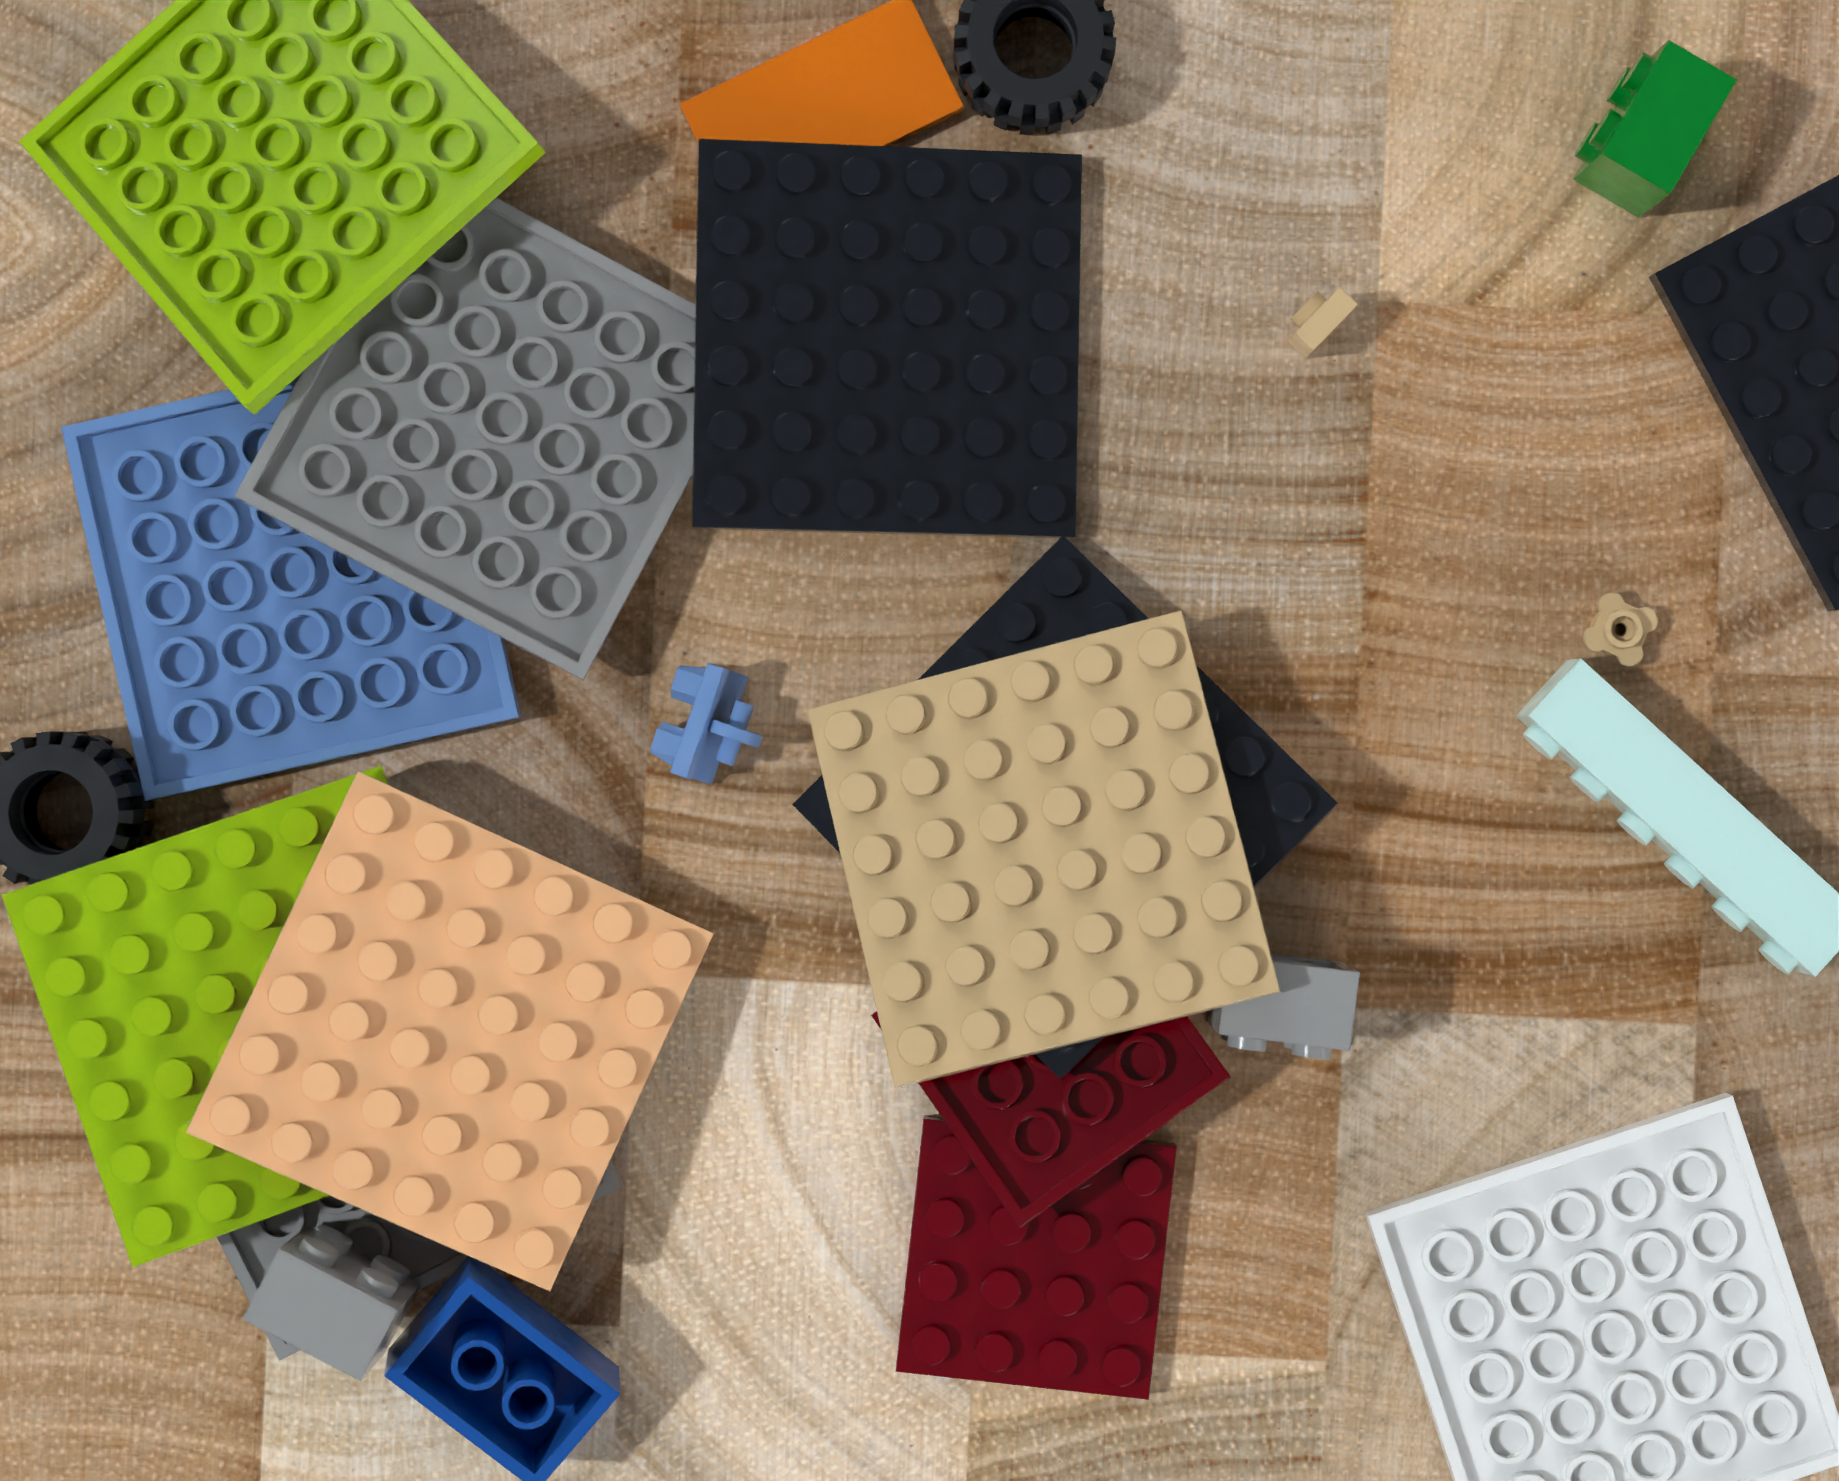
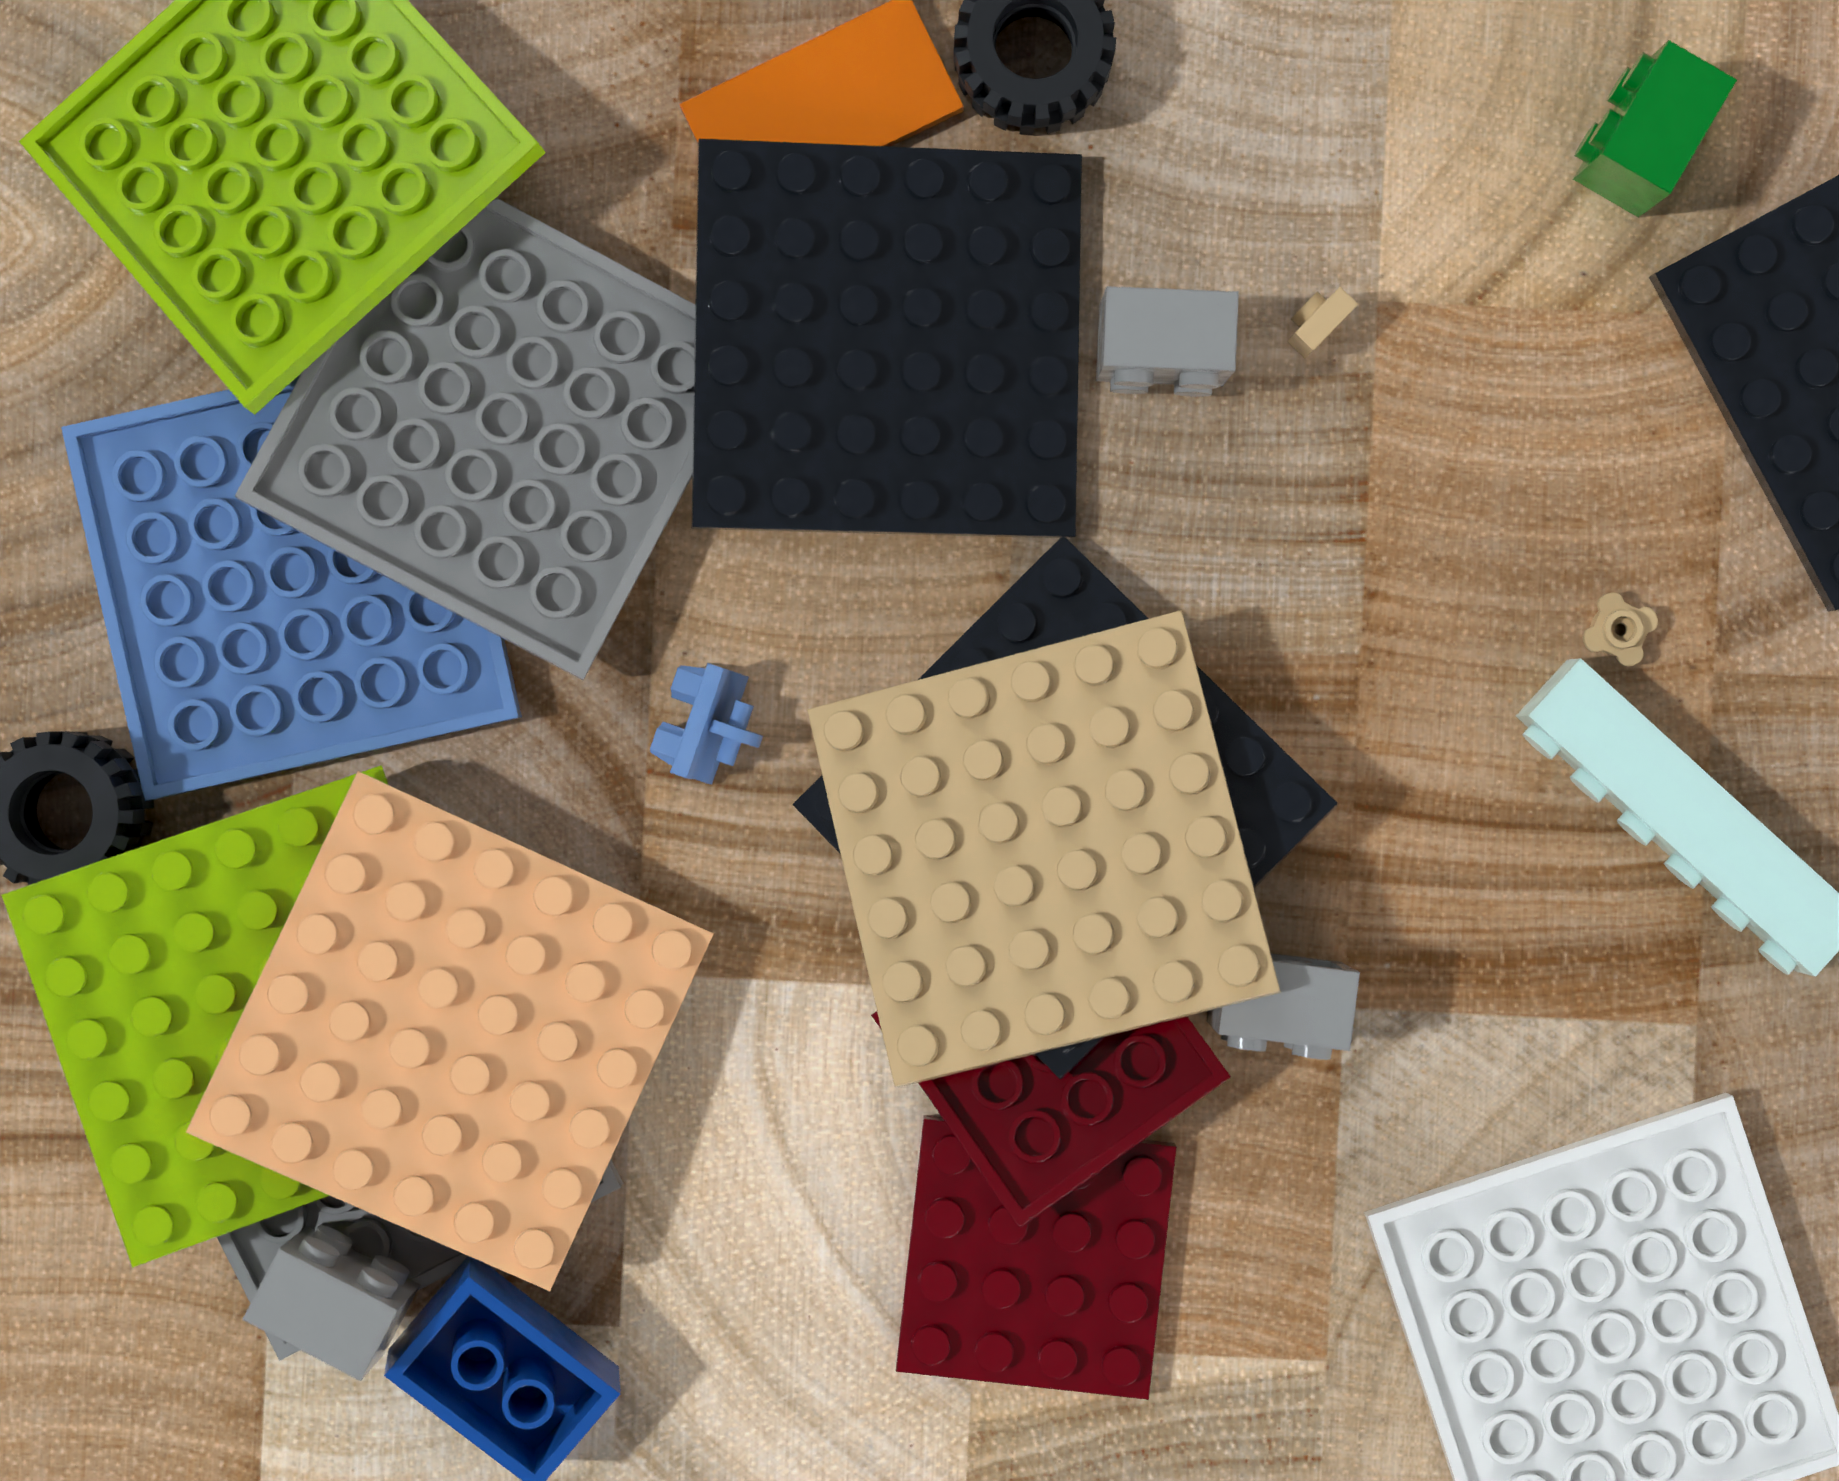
none -> light grey brick [1096,286,1239,397]

